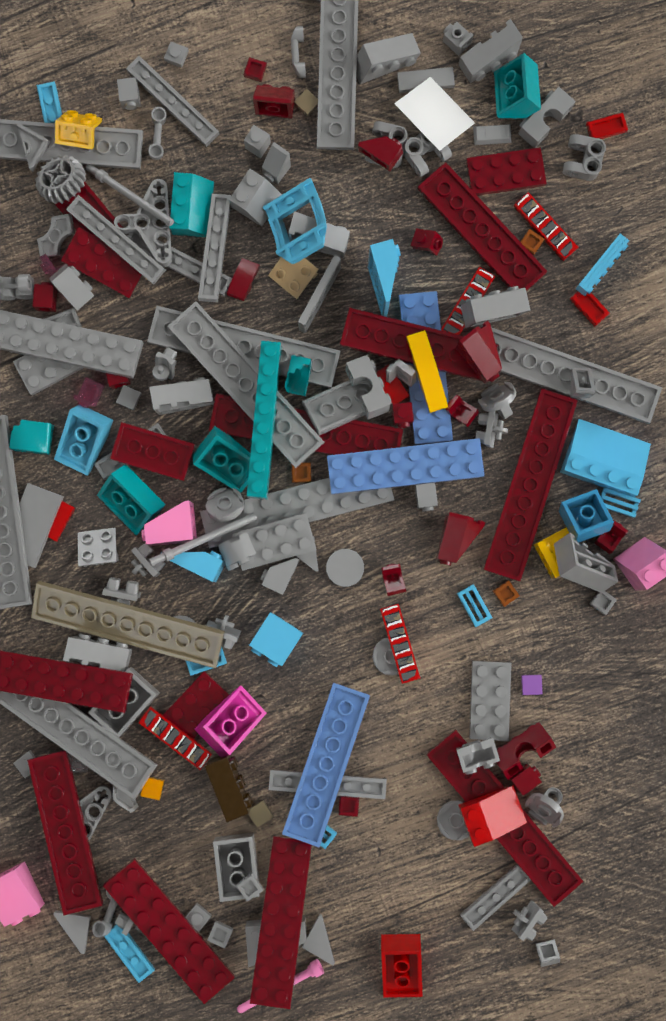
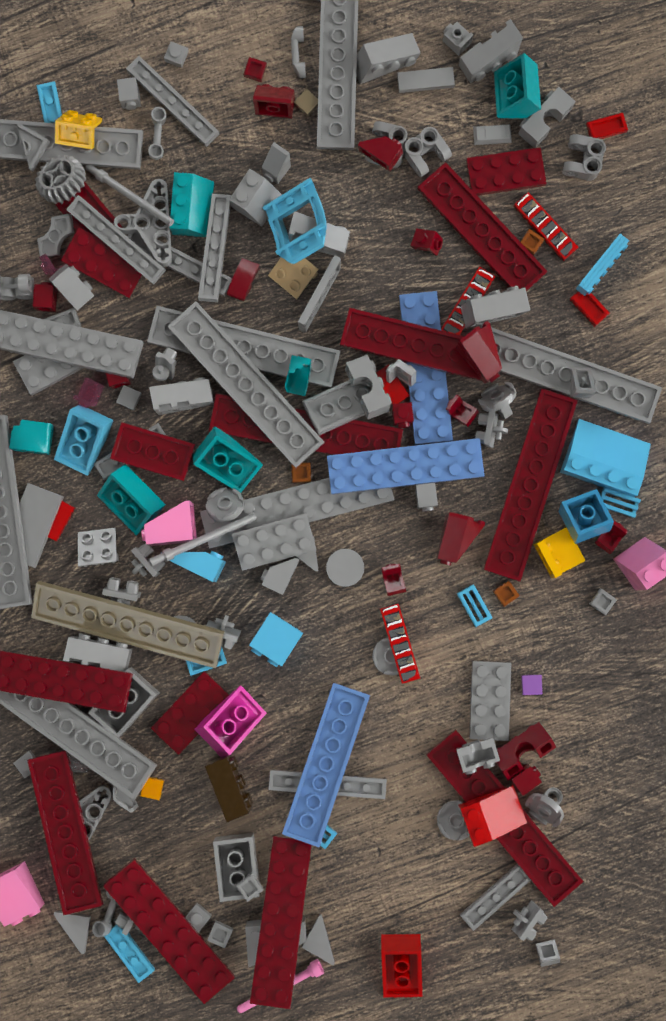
tile [138,707,213,770] -> none
light grey cylinder [218,532,256,571] -> none
light grey brick [244,125,271,158] -> none
teal brick [247,341,282,500] -> none
dark tan tile [249,800,274,828] -> none
dark red tile [338,796,359,817] -> none
medium azure slope [368,239,401,317] -> none
white sticker [394,77,475,151] -> none
yellow slope [406,330,448,413] -> none
light grey wedge [554,533,618,593] -> none

